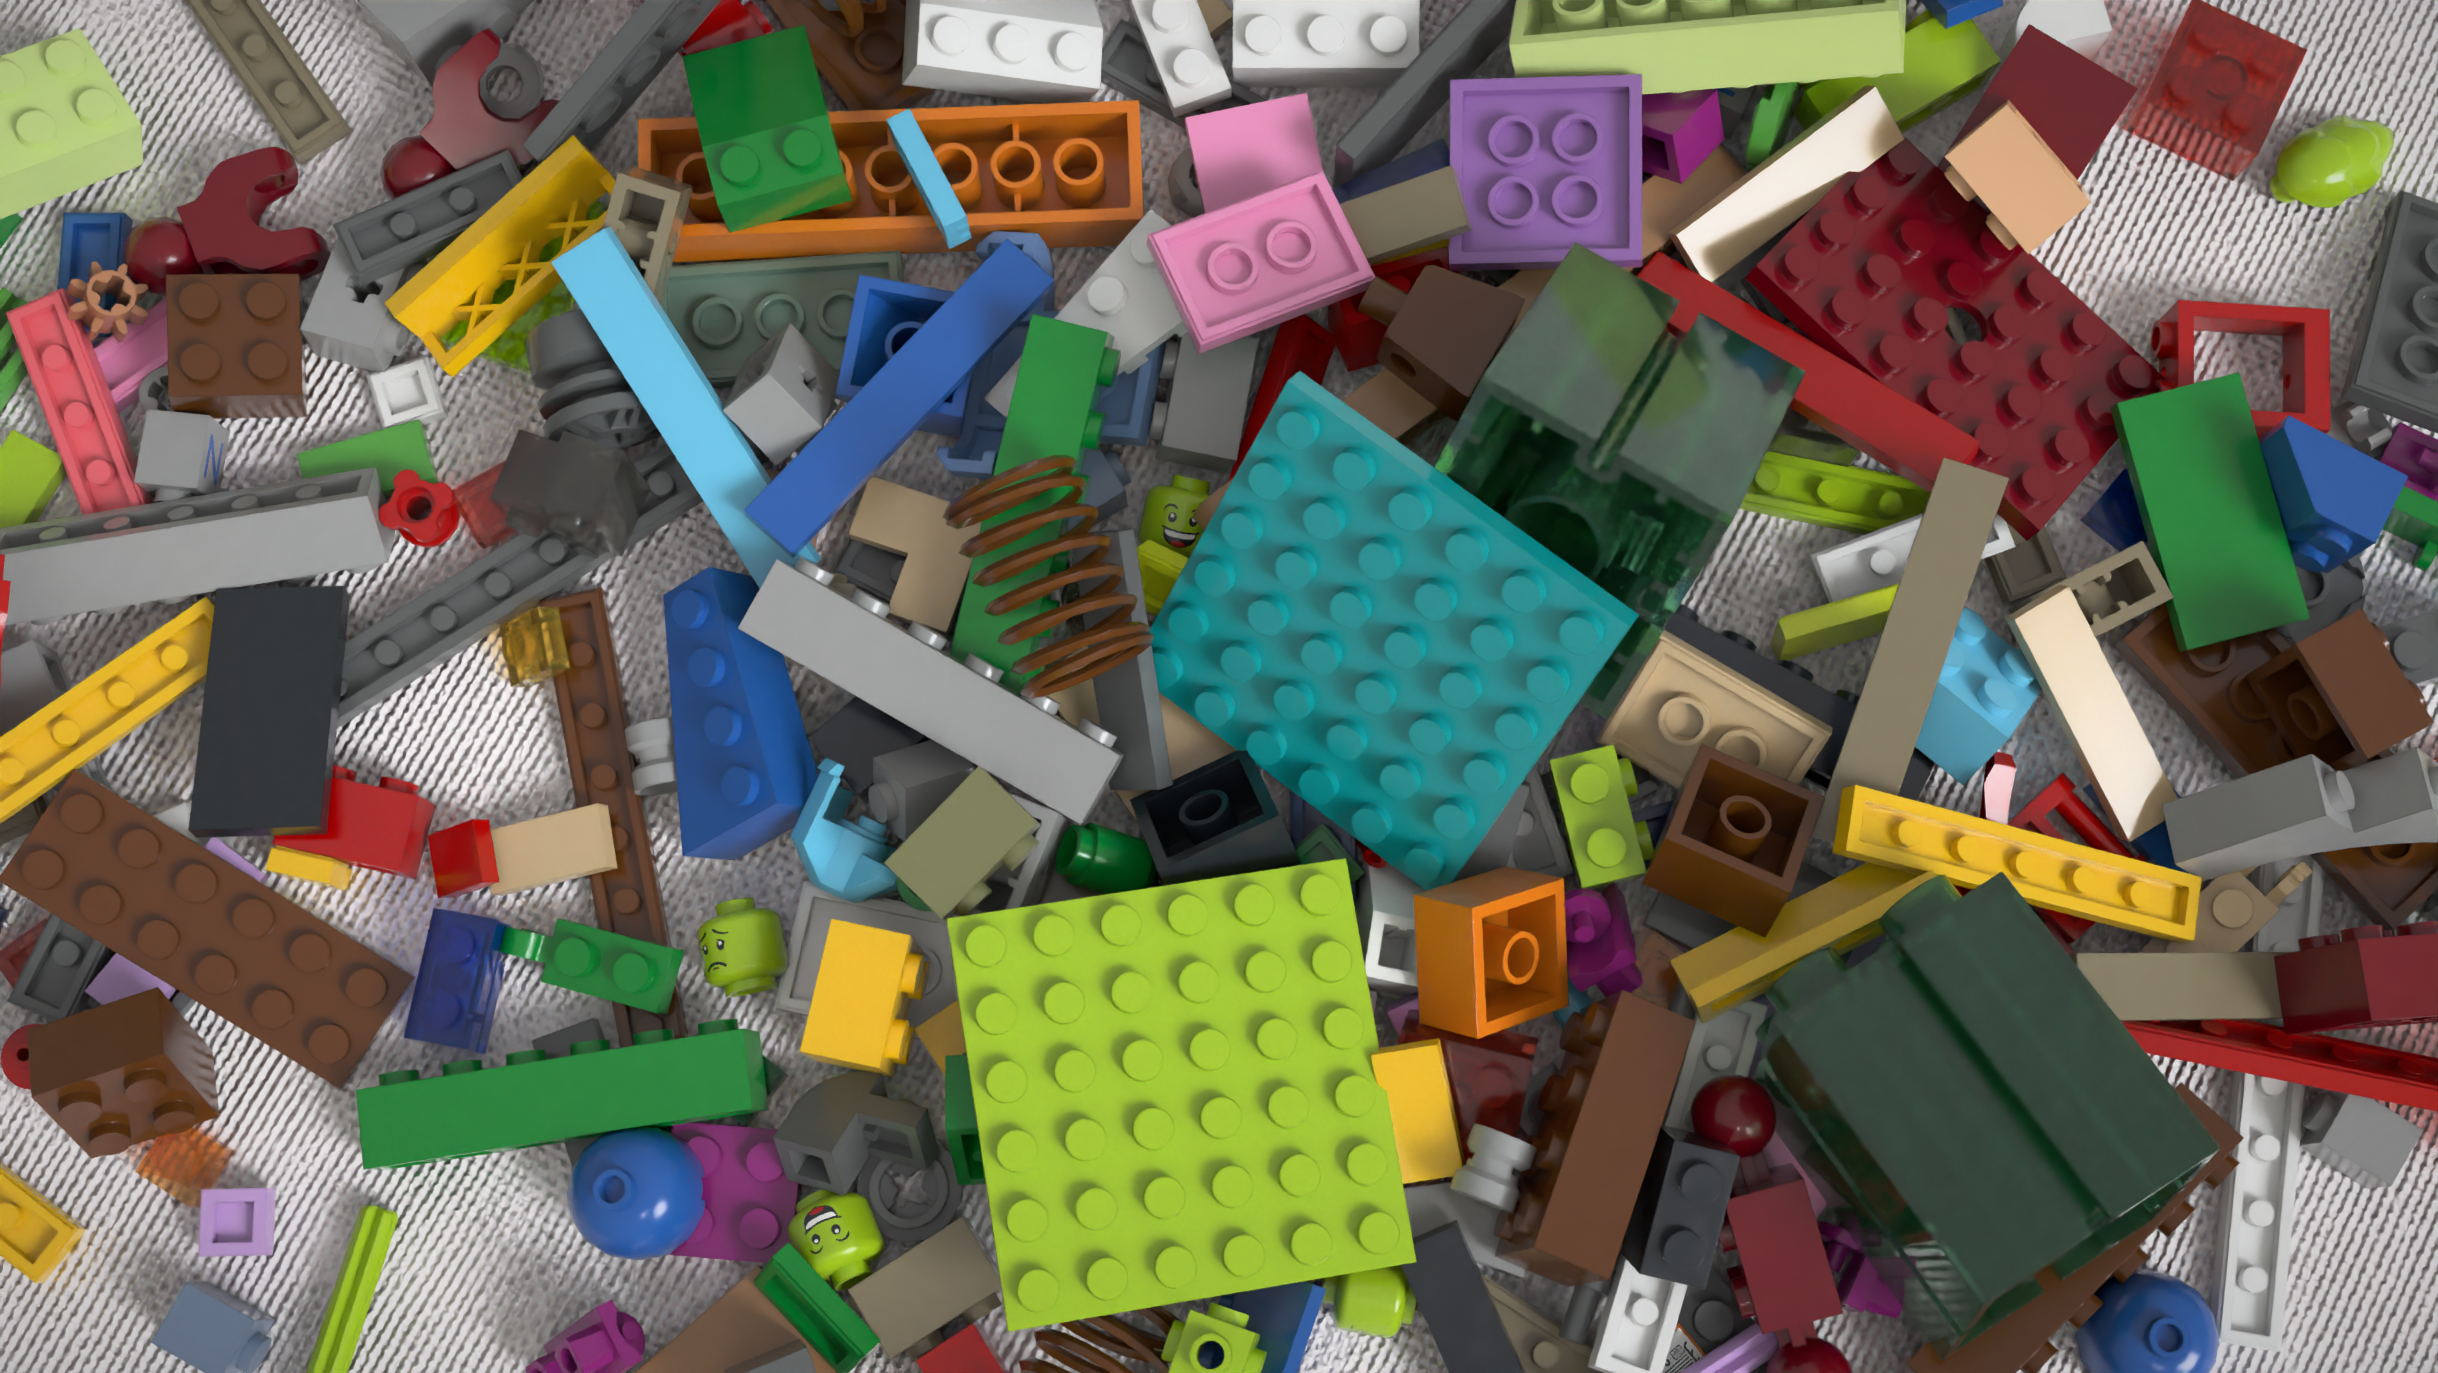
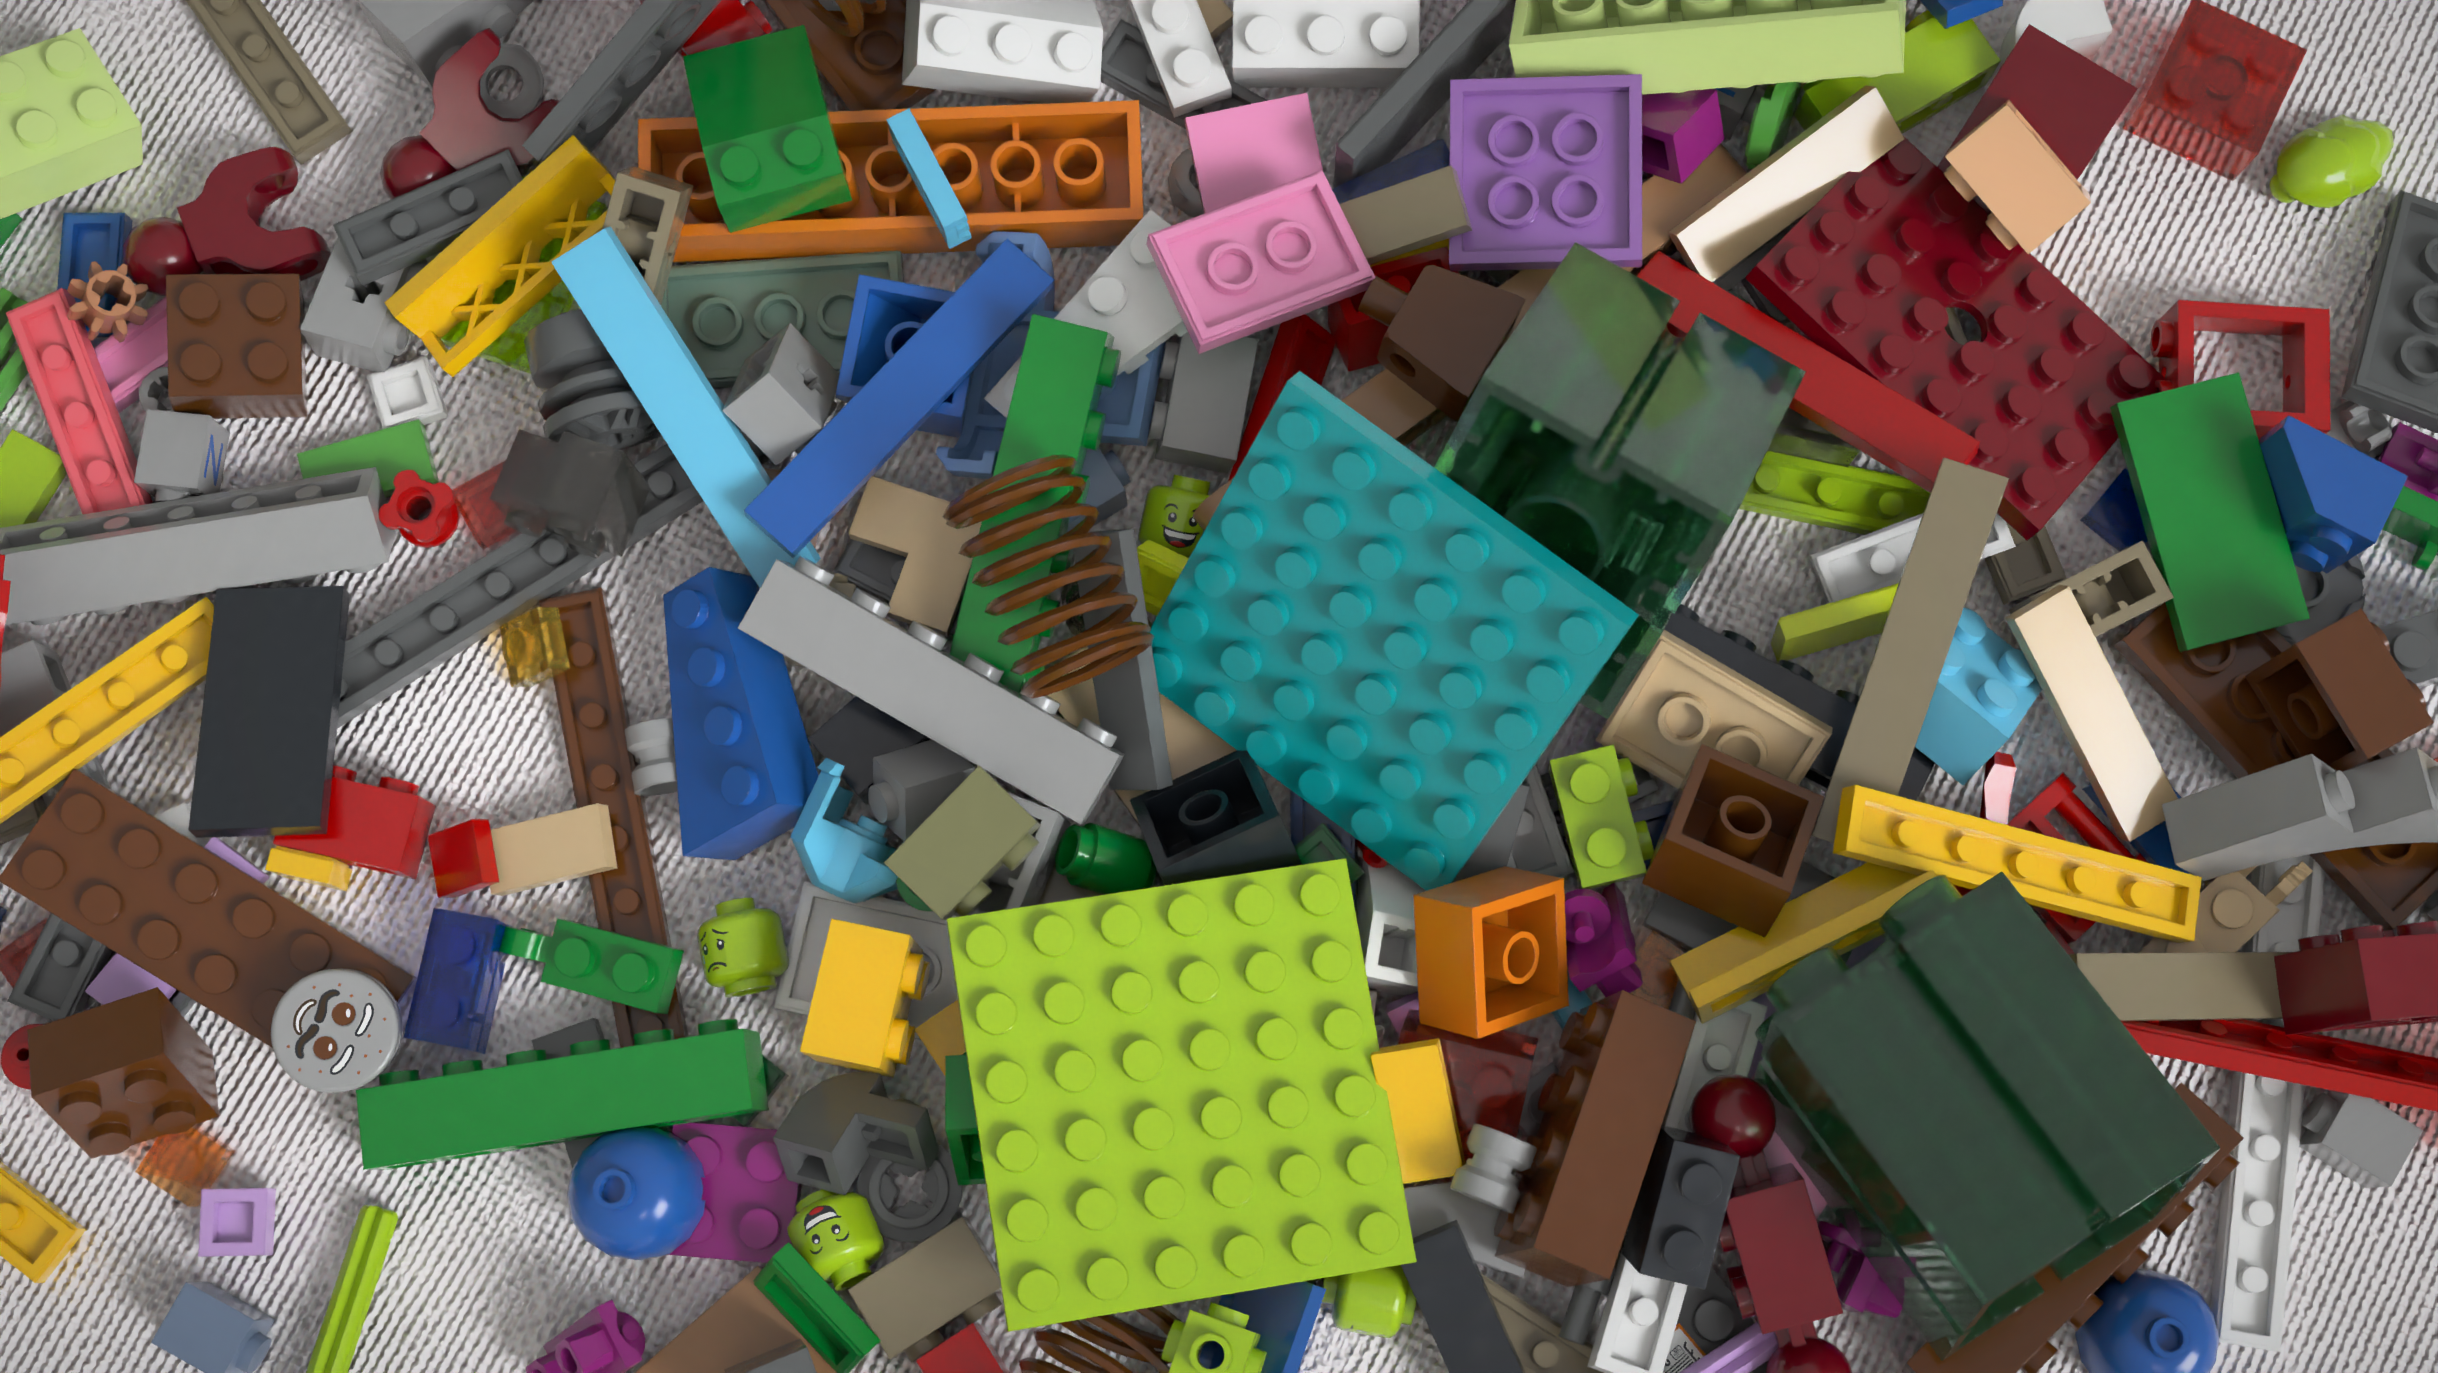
none -> light grey head [271,968,403,1093]

